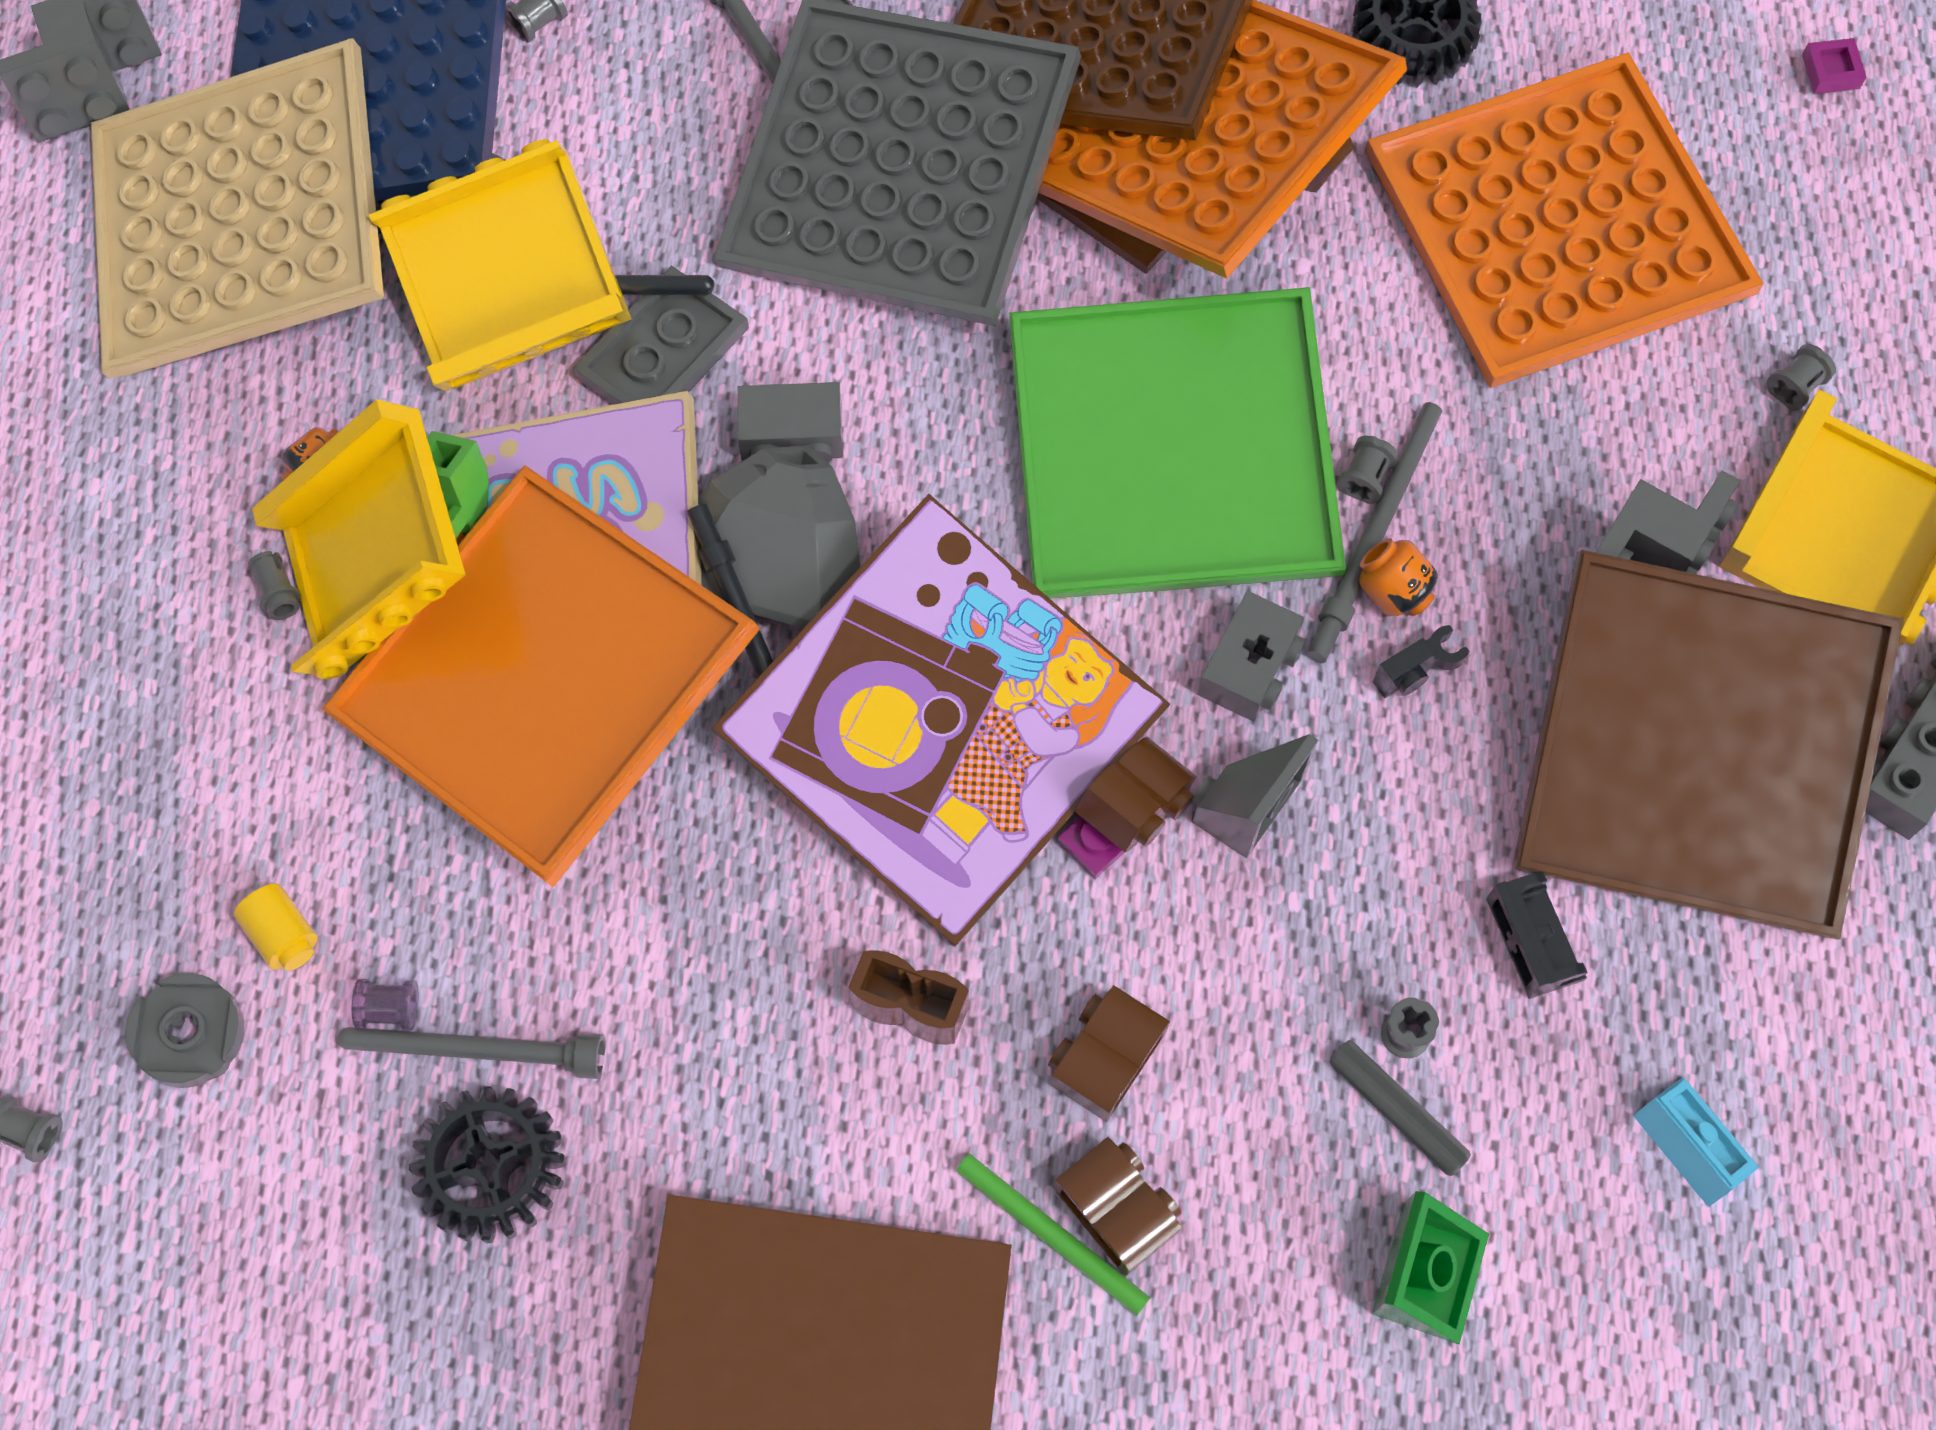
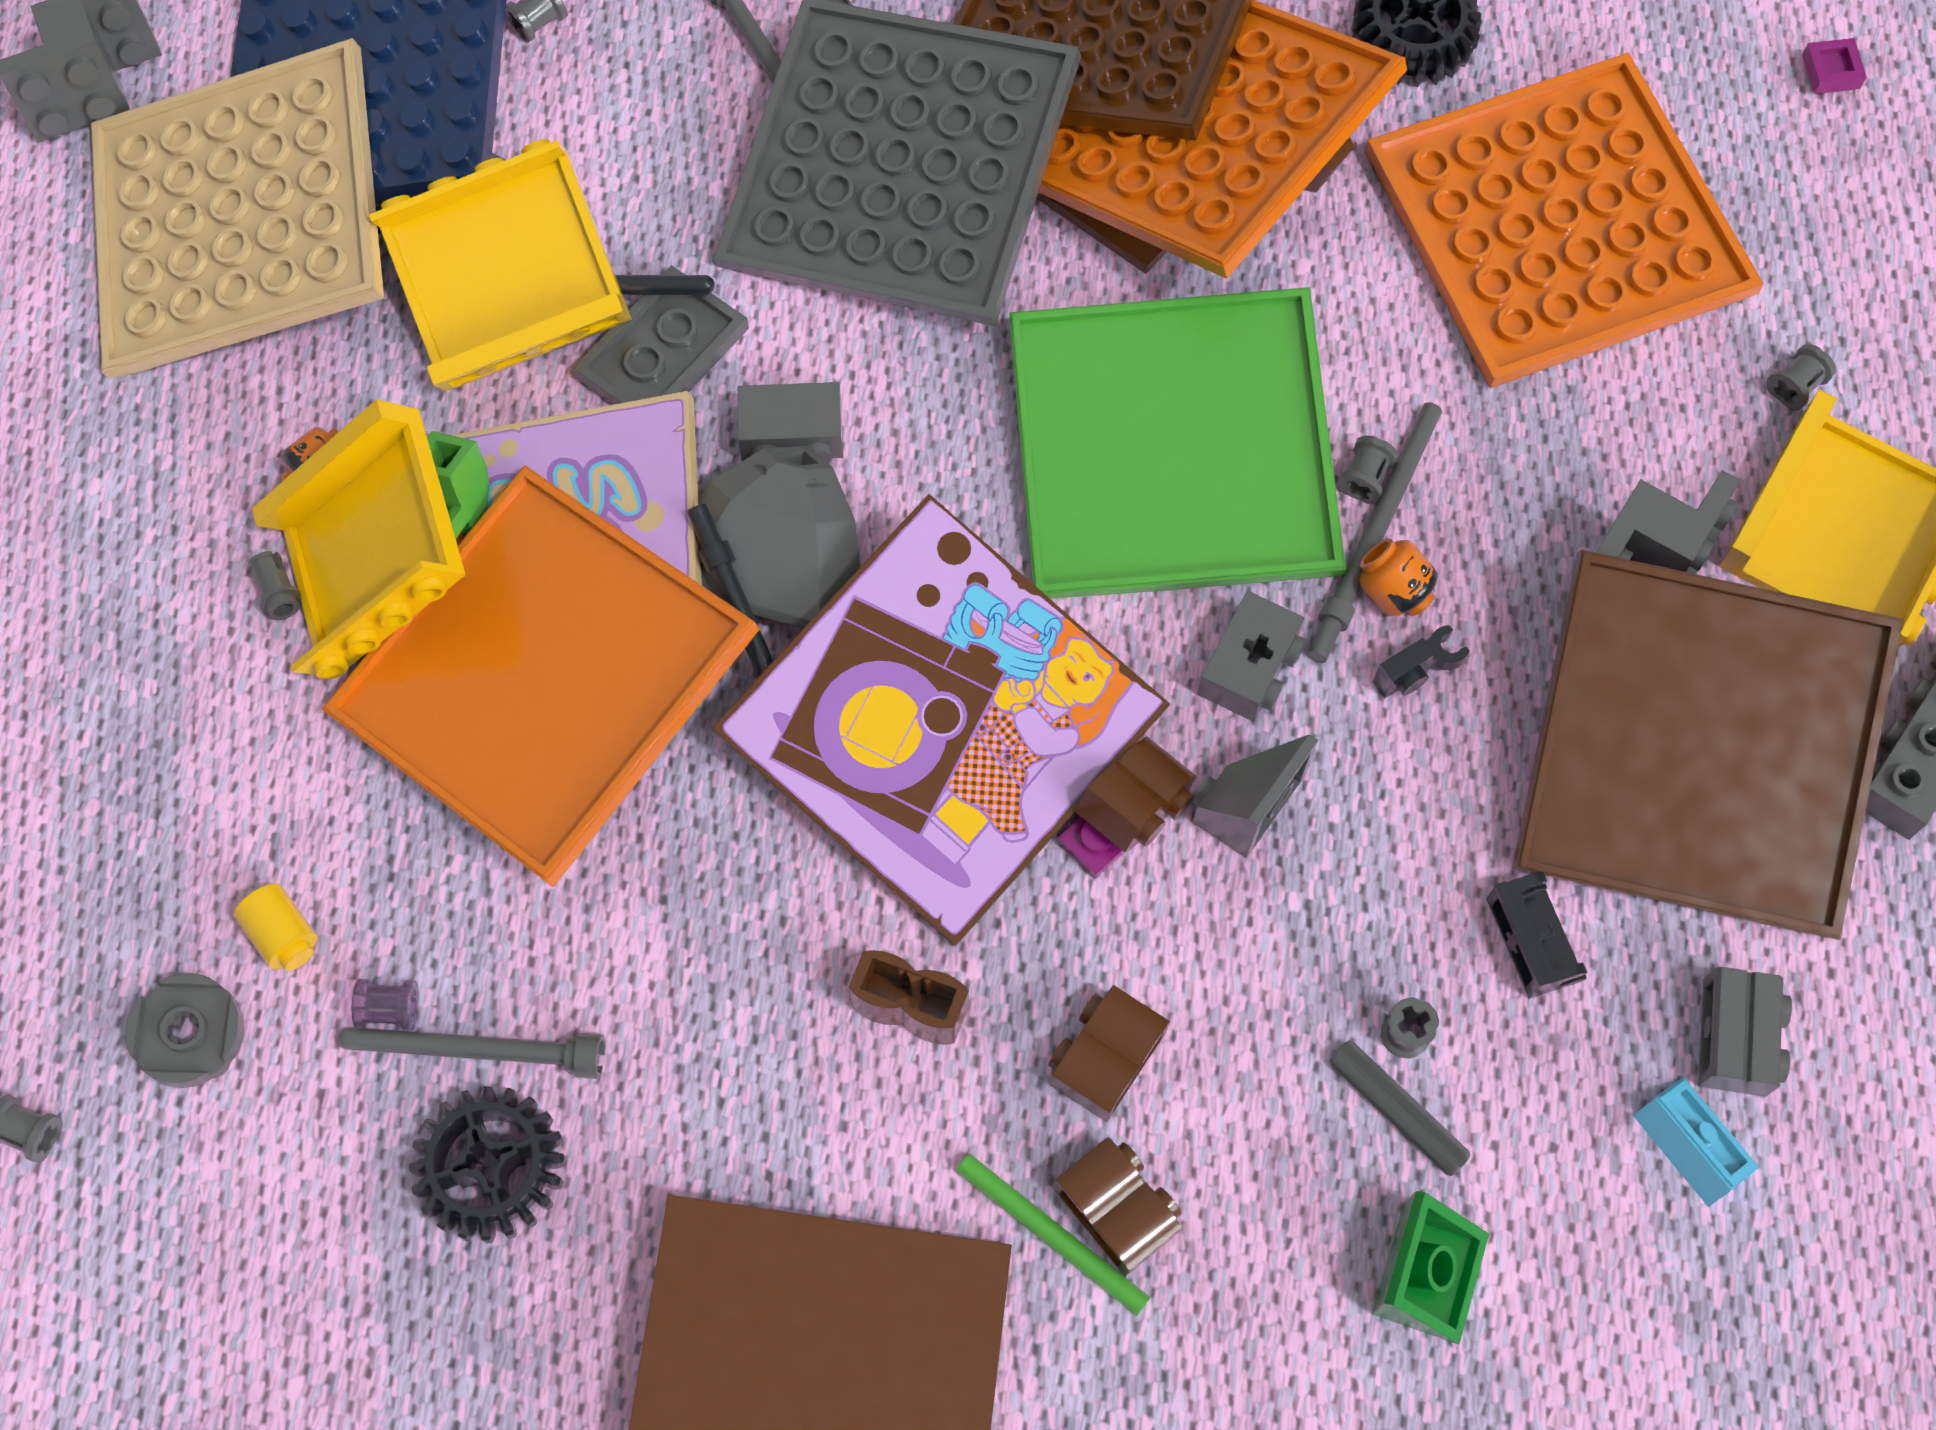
none -> dark grey brick [1698,967,1792,1097]

